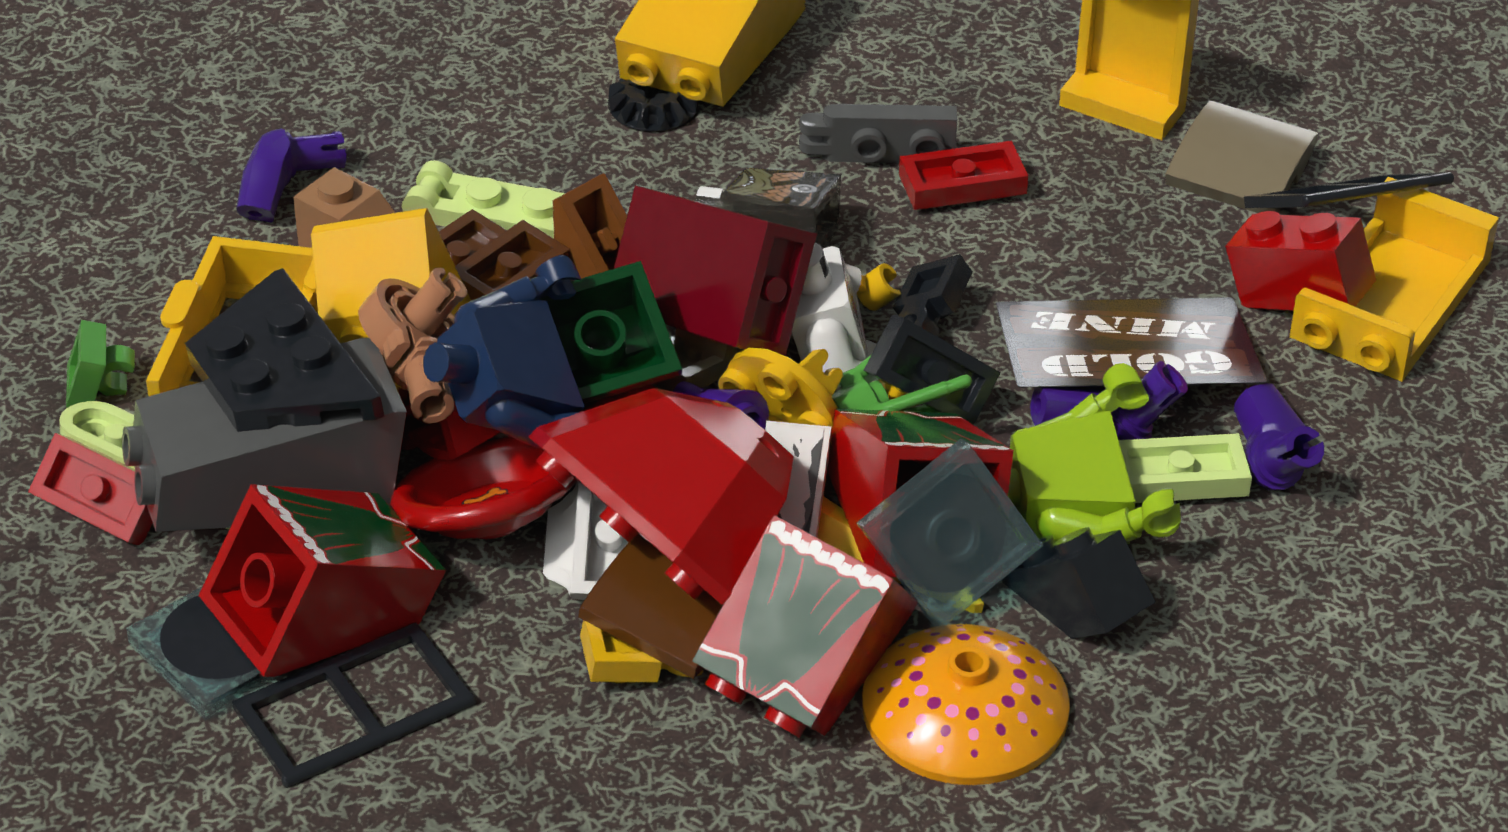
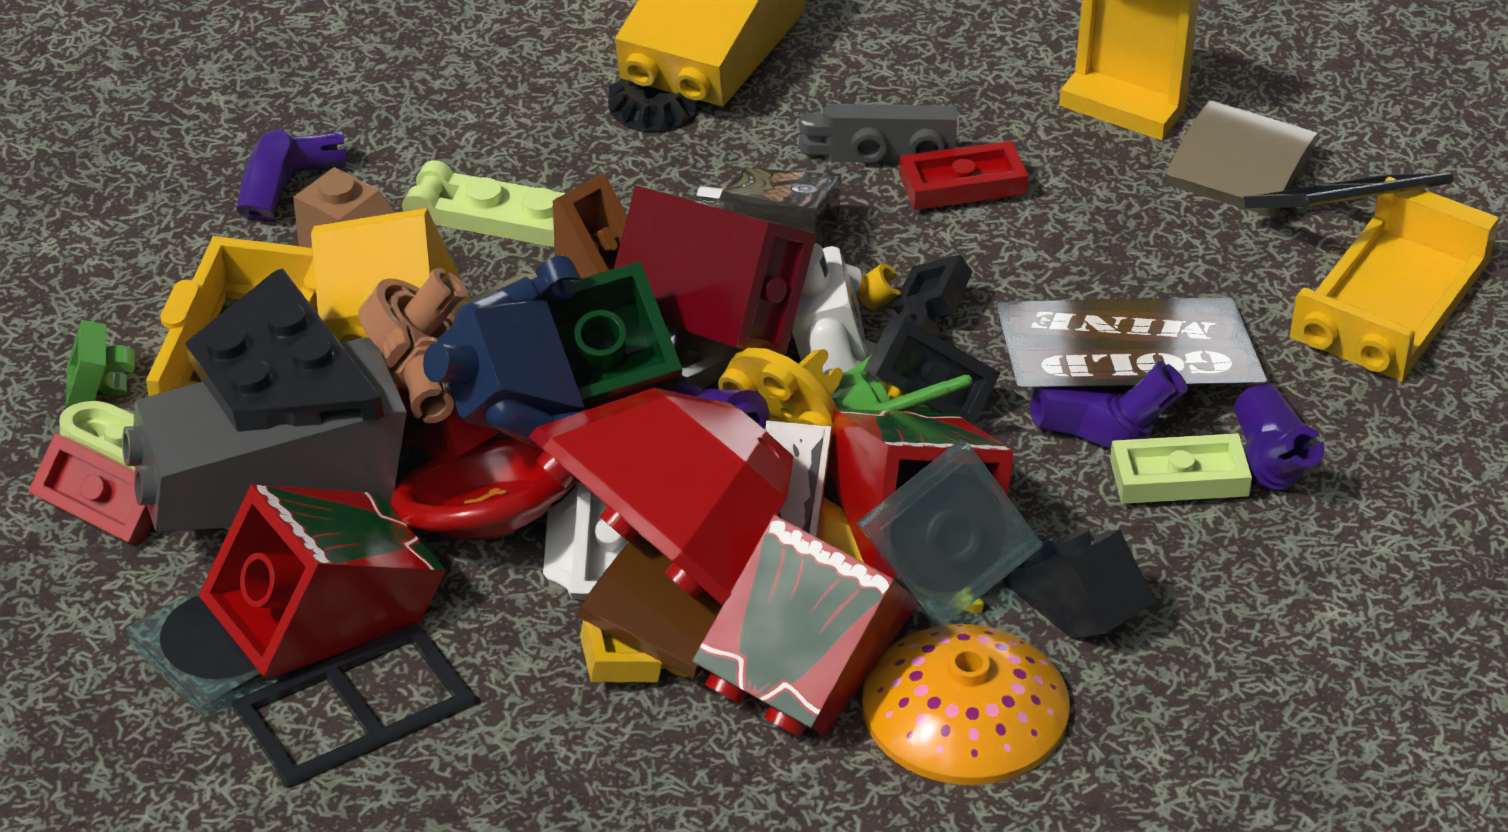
reddish brown slope [439,209,570,301] -> none
lime torso [1007,363,1181,544] -> none
red brick [1225,211,1376,310] -> none

